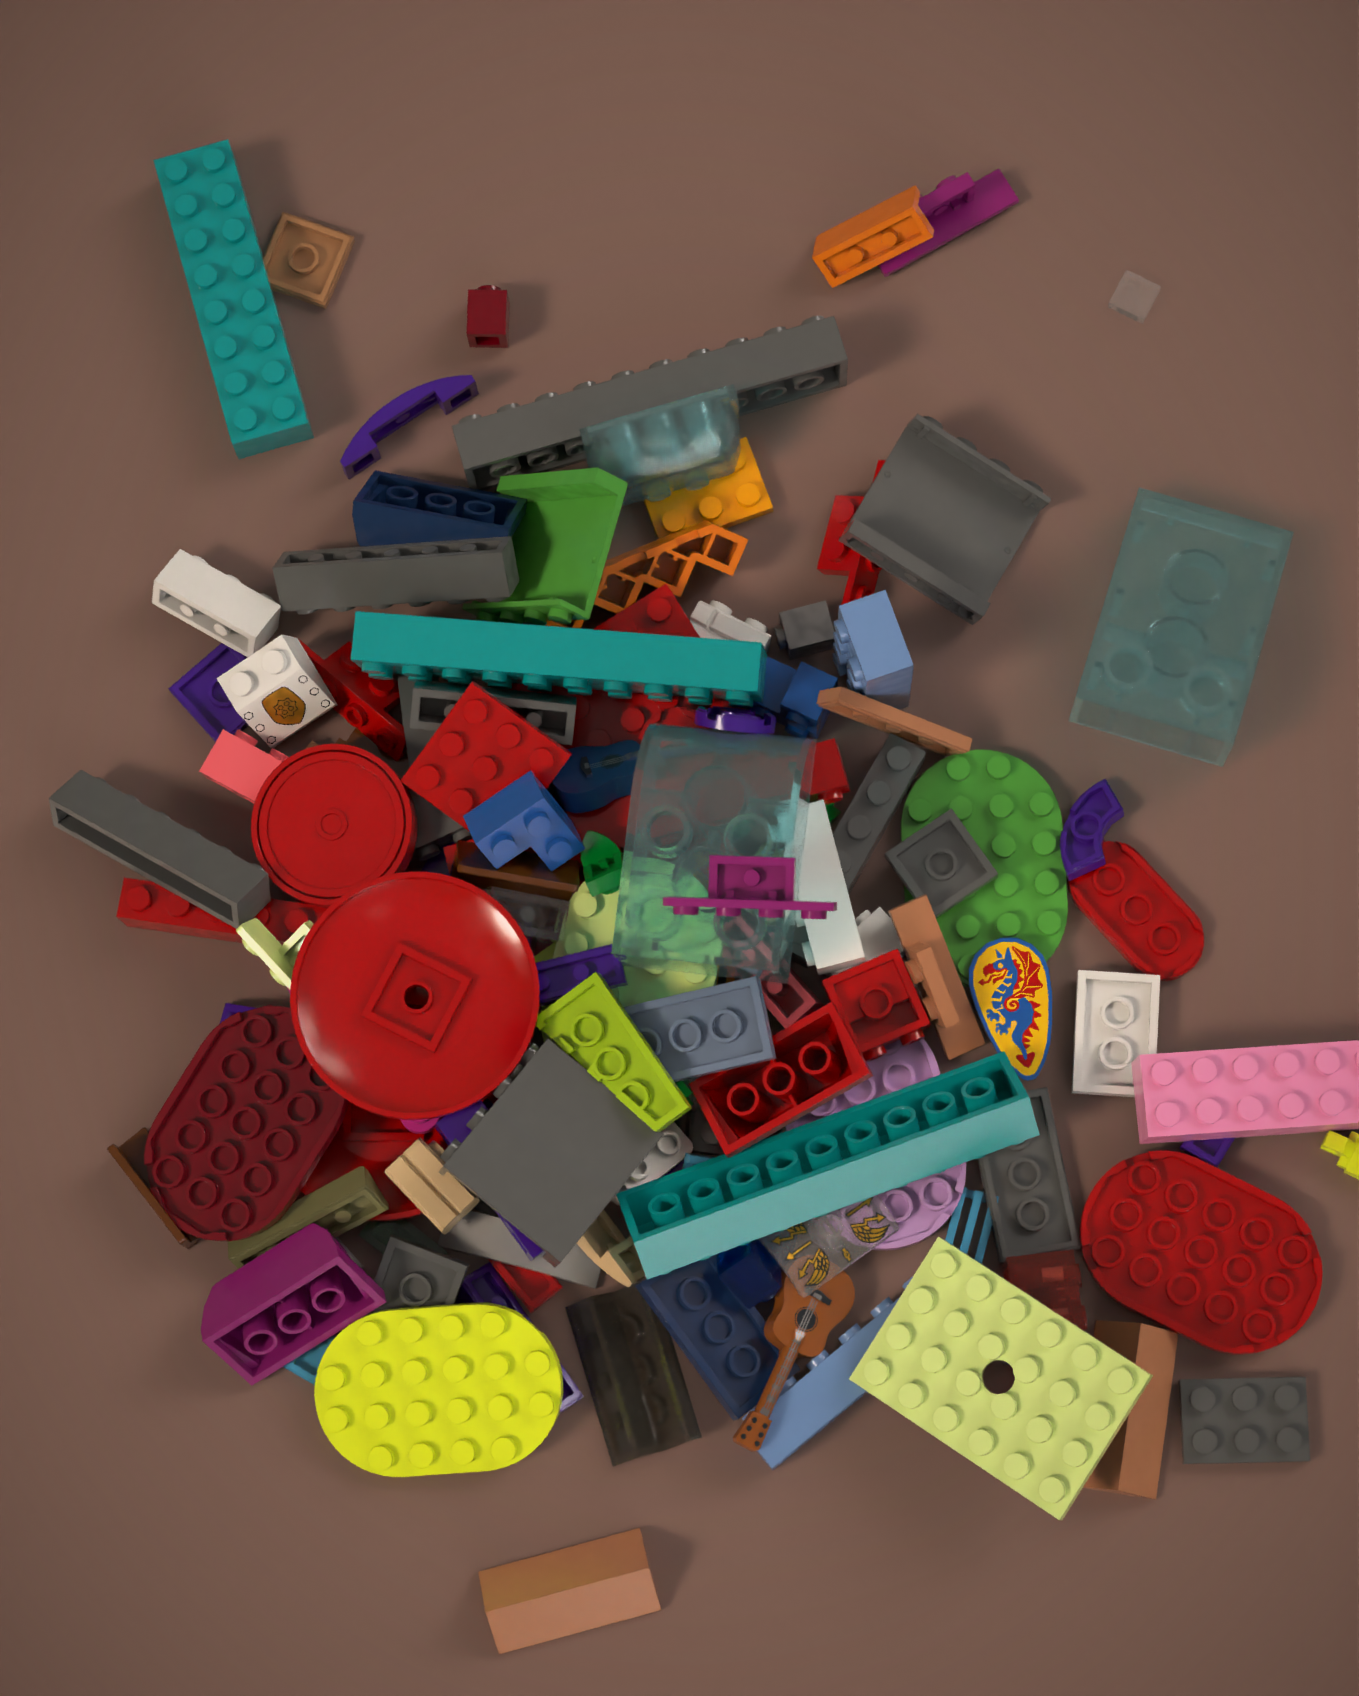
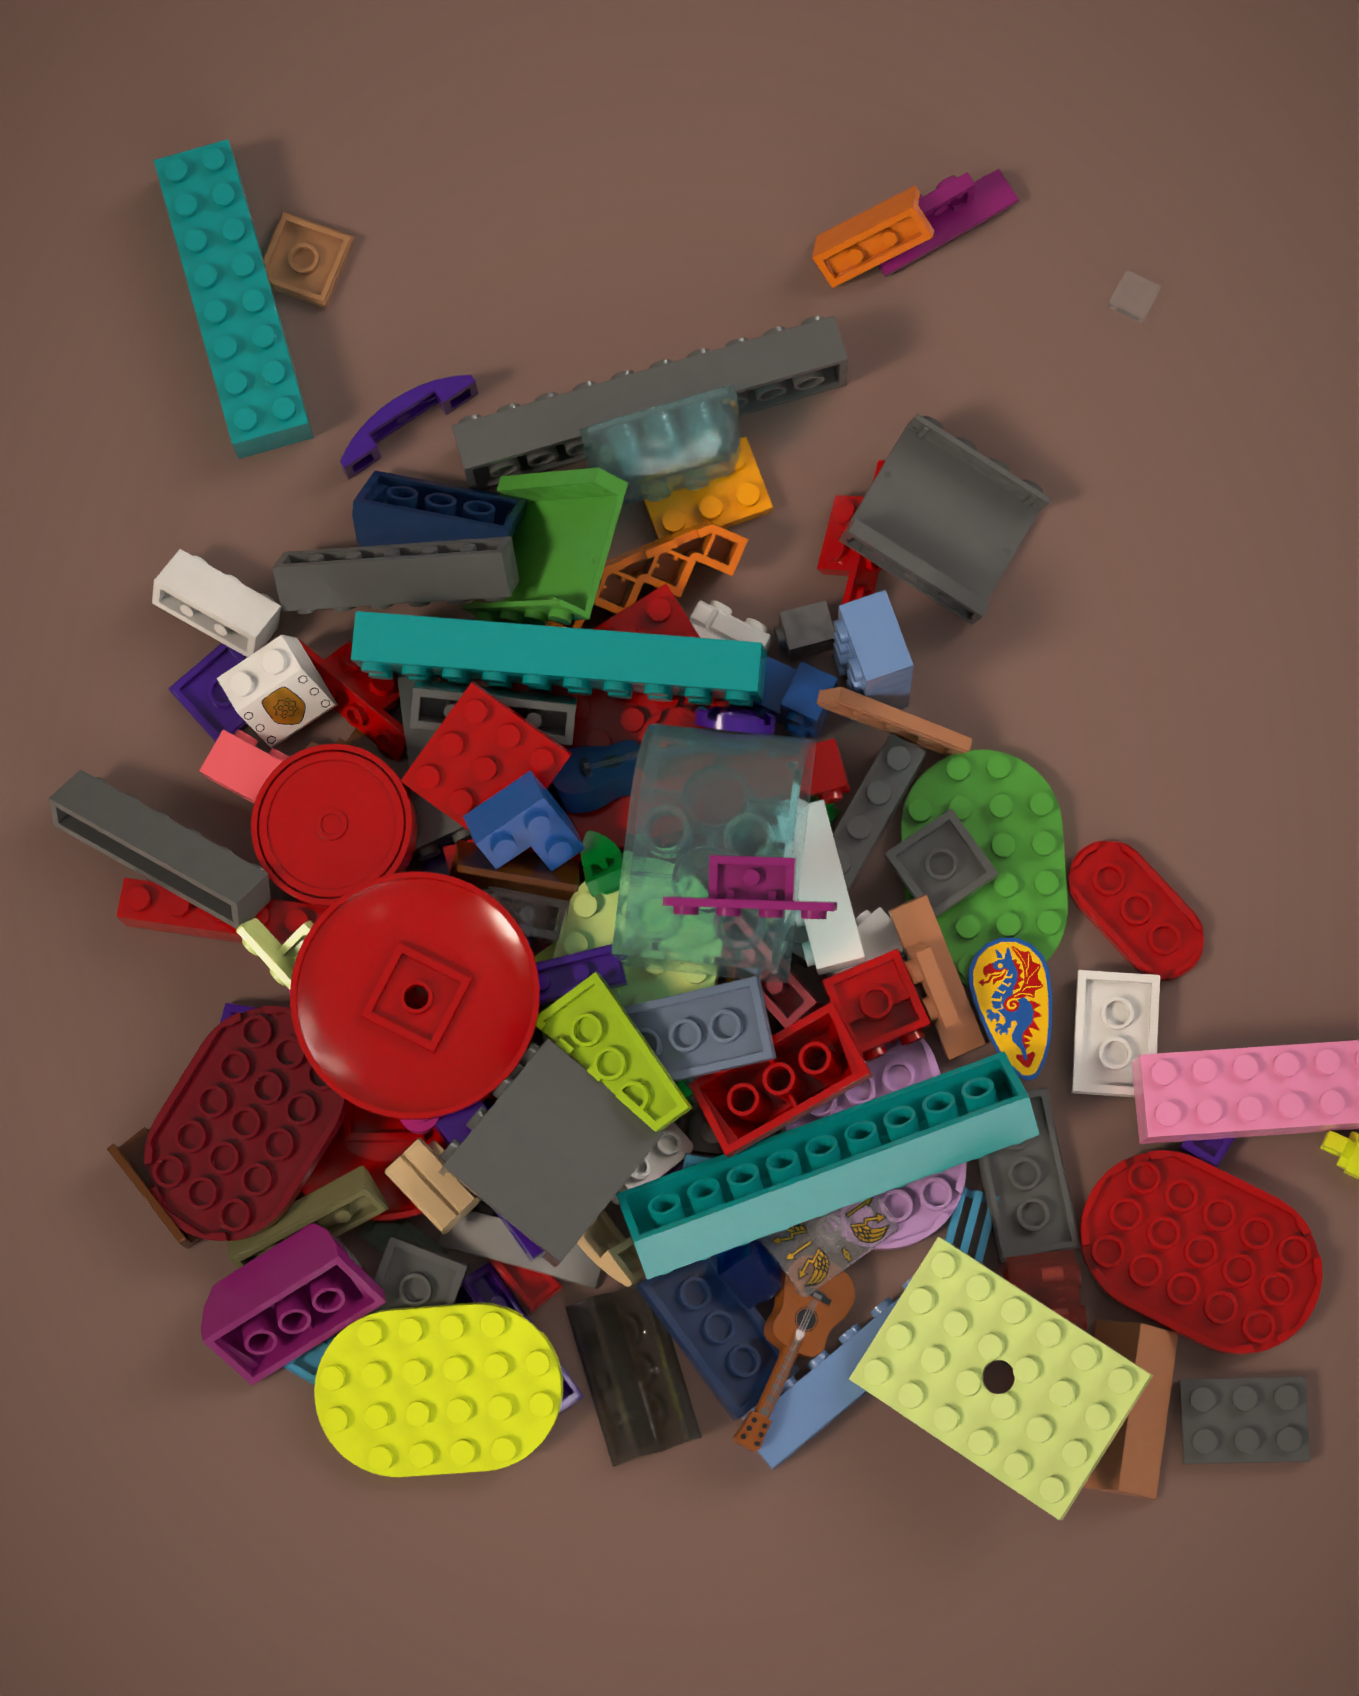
dark red brick [466,285,510,348] -> none
nougat slope [478,1528,661,1654] -> none
dark purple tile [1060,778,1124,881] -> none
clear light blue slope [1069,487,1294,767] -> none

